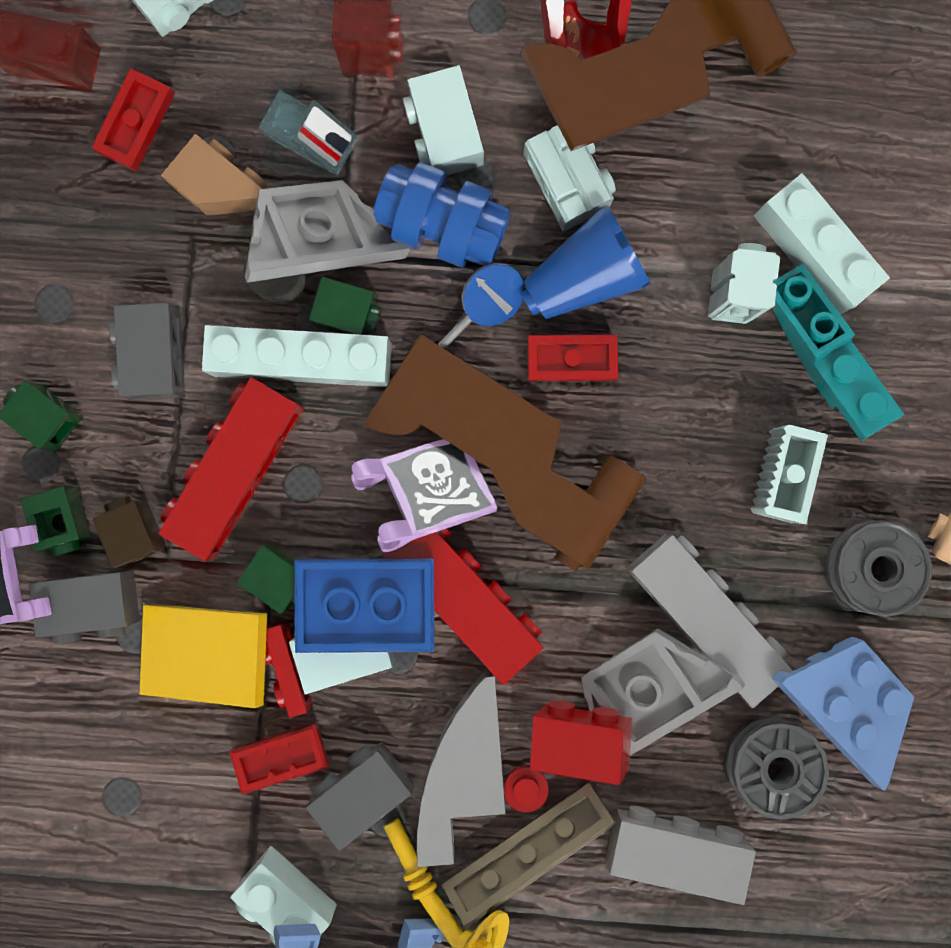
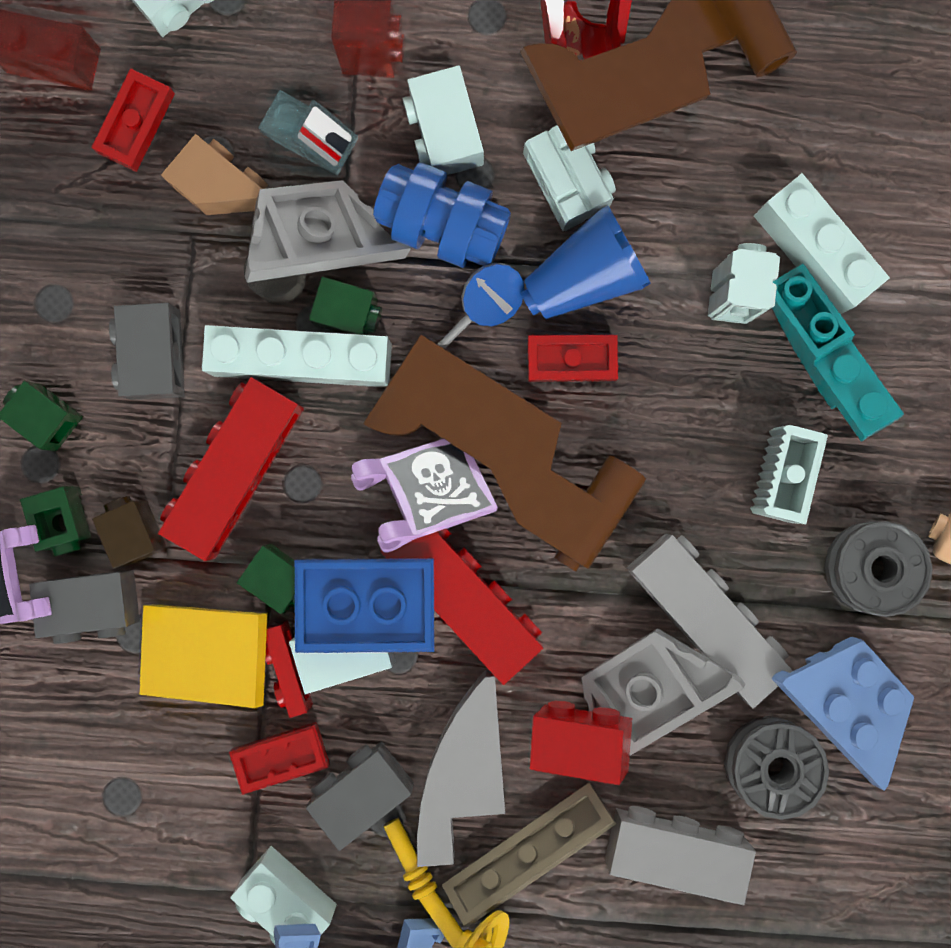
red plate [504,766,549,812] -> none

